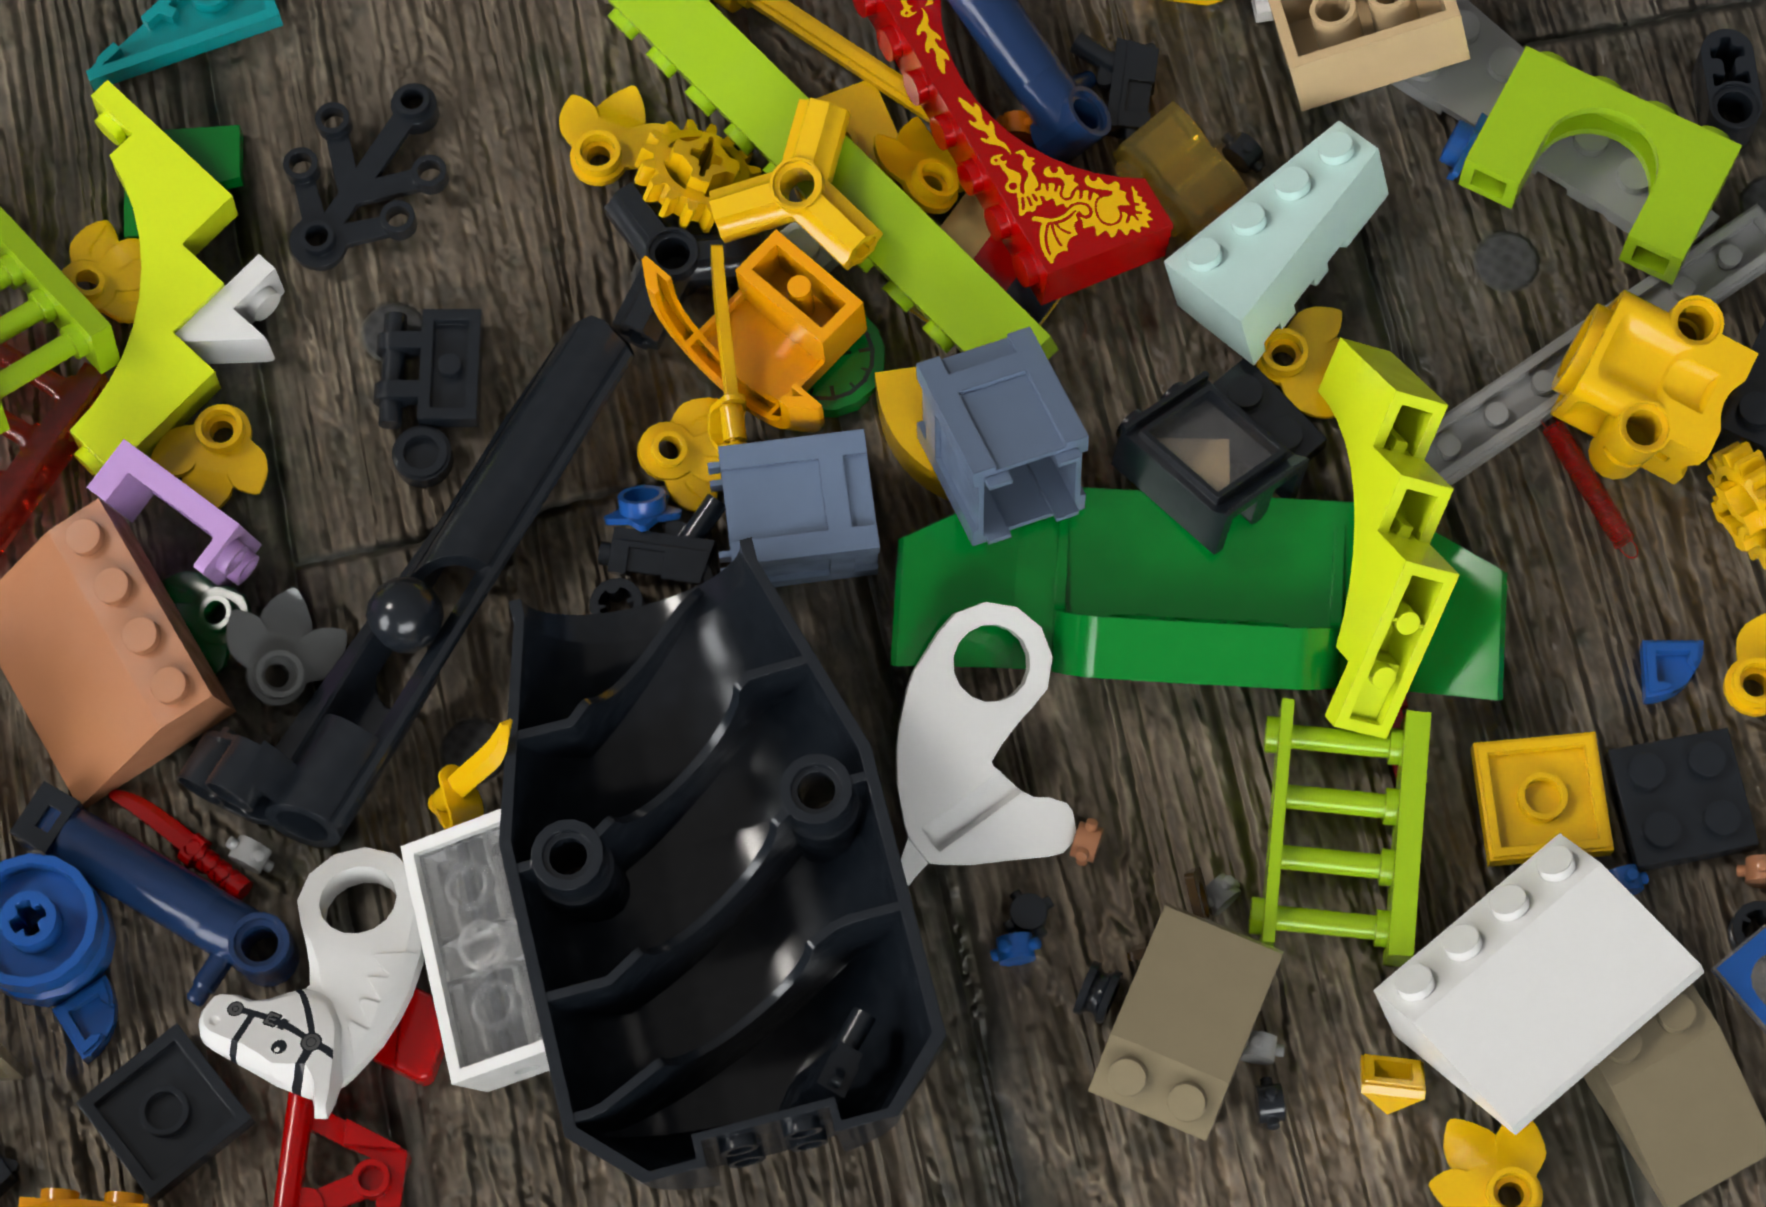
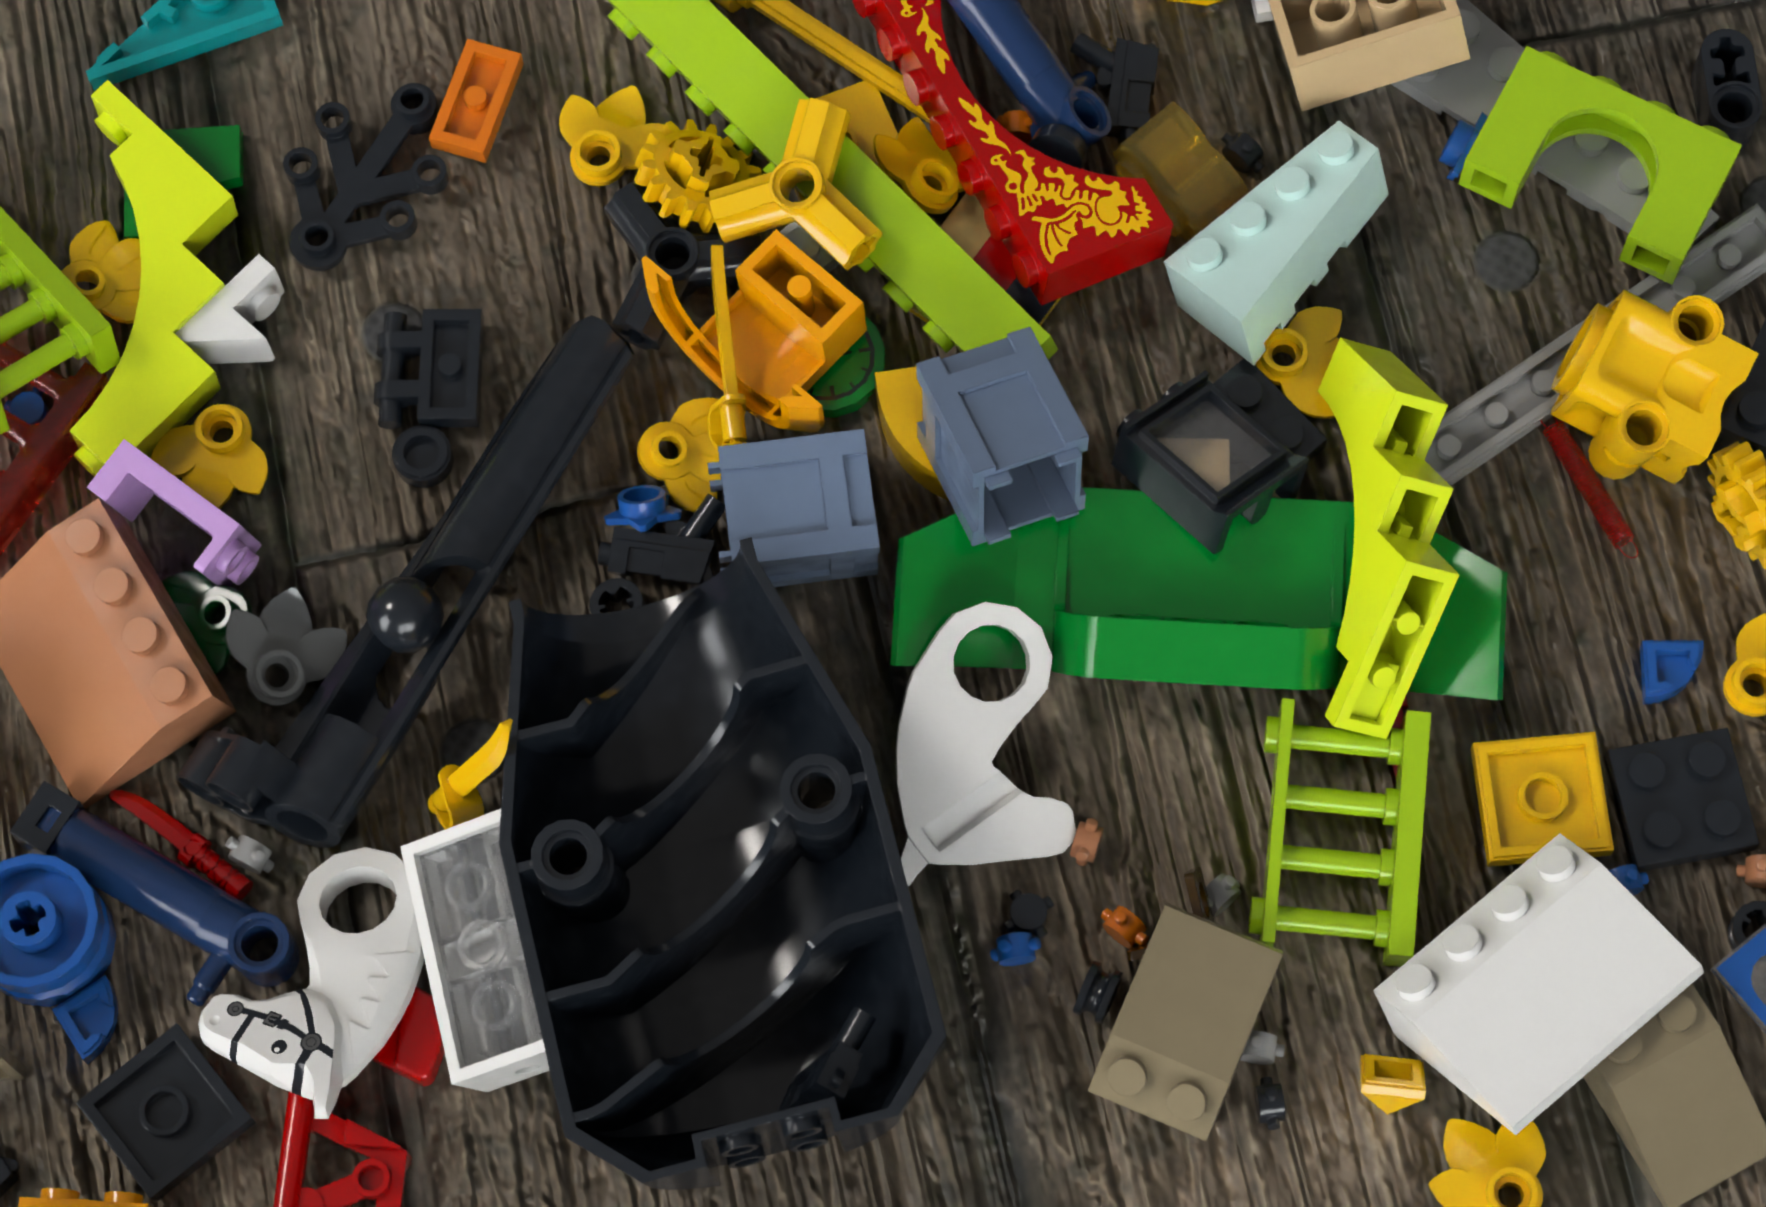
none -> blue piece [4,387,55,437]
none -> orange plate [429,39,524,163]
none -> black tile [1029,123,1088,169]
none -> orange piece [1101,905,1149,949]

